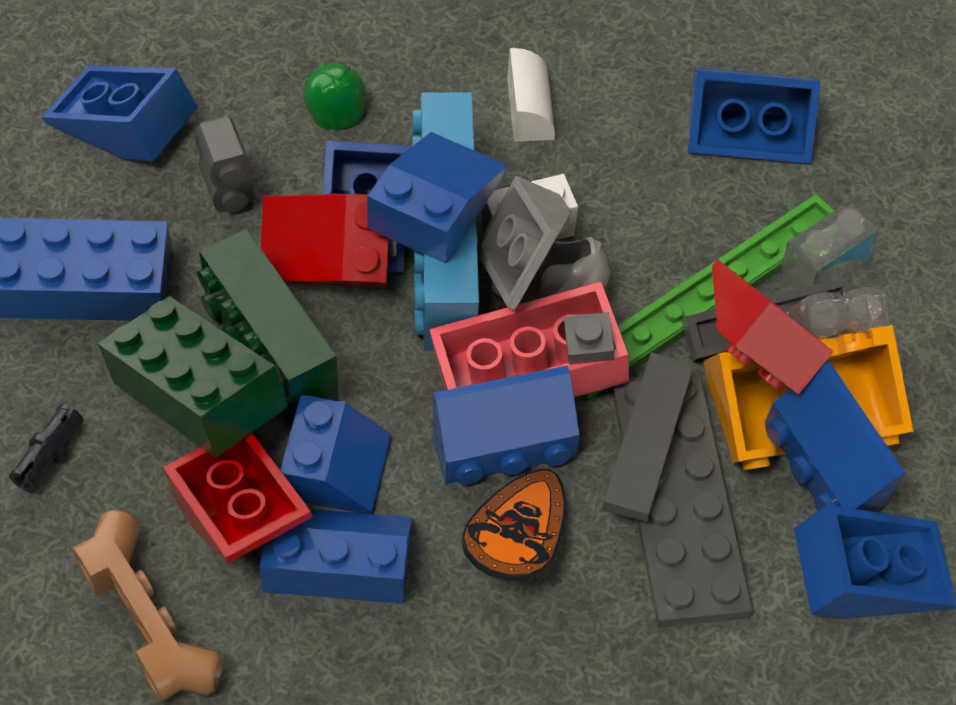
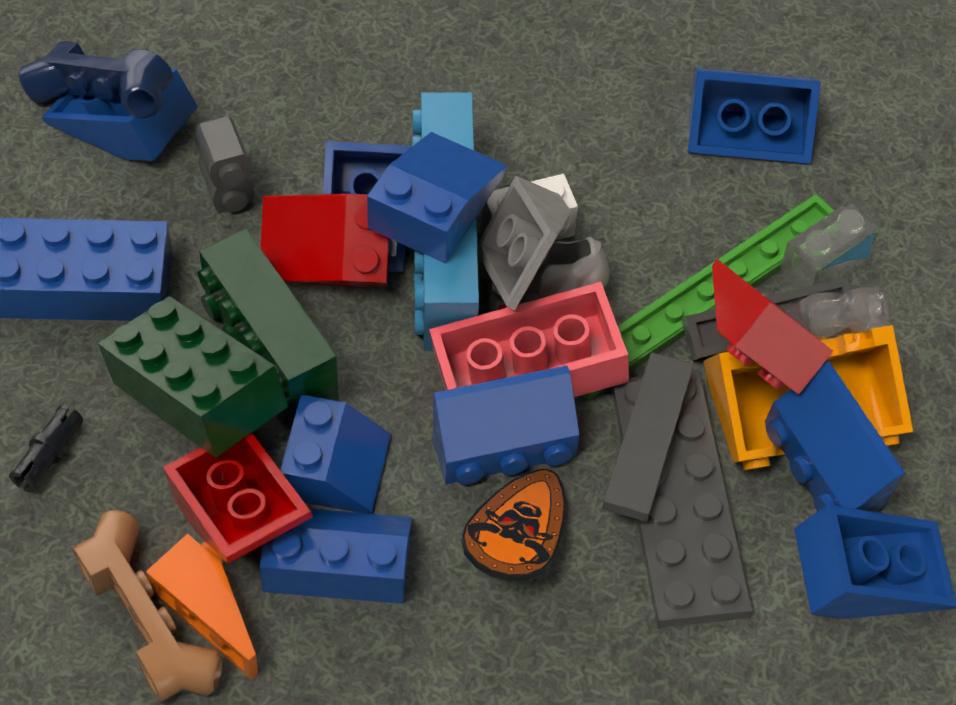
green hair [303,62,366,130] -> none
white brick [507,48,555,141] -> none
dark grey plate [564,312,614,365] -> none
none -> dark blue plate [19,41,173,119]
none -> orange slope [146,534,258,680]

